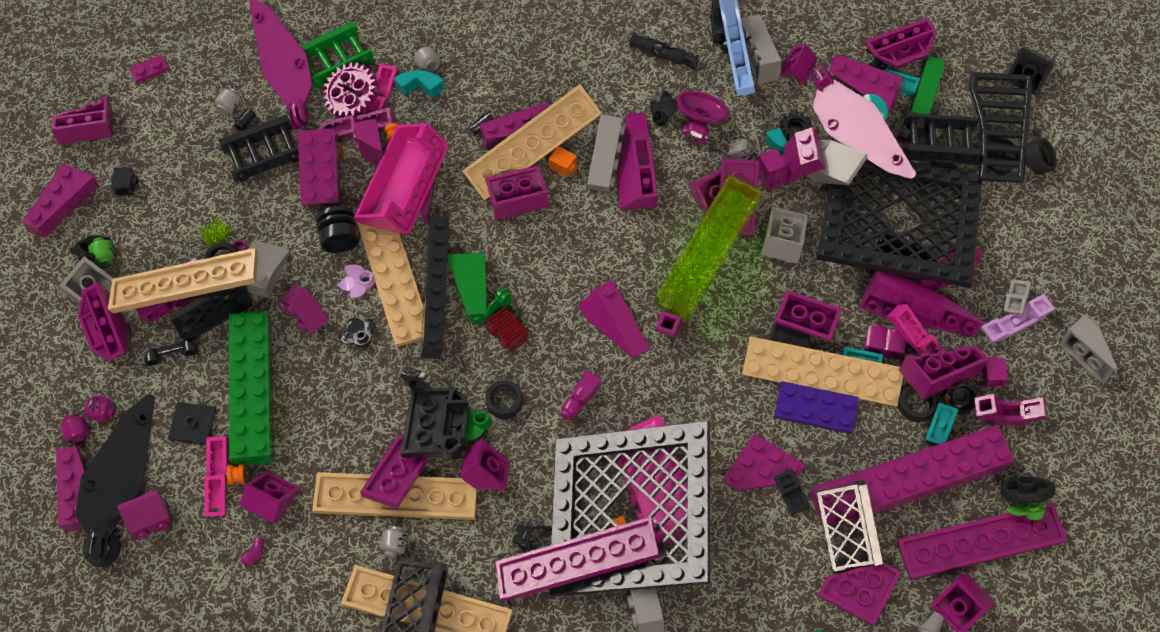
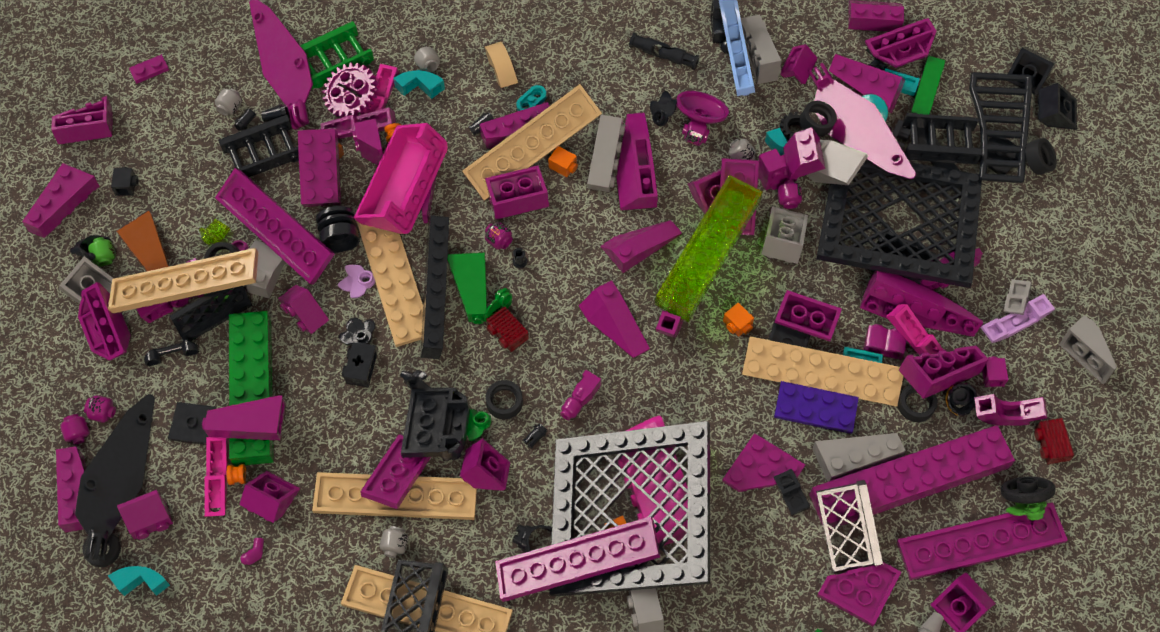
teal plate [925,402,959,445] -> none
none -> teal brick [108,566,170,596]
none -> dark orange slope [117,211,170,272]
none -> magenta slope [202,395,286,441]
none -> magenta plate [215,168,335,285]
none -> black cone [261,104,290,122]
none -> black brick [342,342,378,388]
none -> tan brick [485,42,518,88]
none -> magenta head [485,222,513,250]
none -> black pin [512,248,528,268]
none -> teal plate [516,85,546,111]
none -> black pin [522,423,548,449]
none -> magenta wedge [600,220,682,273]
none -> orange brick [723,303,754,337]
none -> magenta head [777,180,802,209]
none -> black tyre [800,101,837,137]
none -> light grey wedge [812,433,906,482]
none -> magenta slope [848,0,904,32]
none -> dark red brick [1034,418,1074,465]
none -> black slope [1037,83,1077,130]

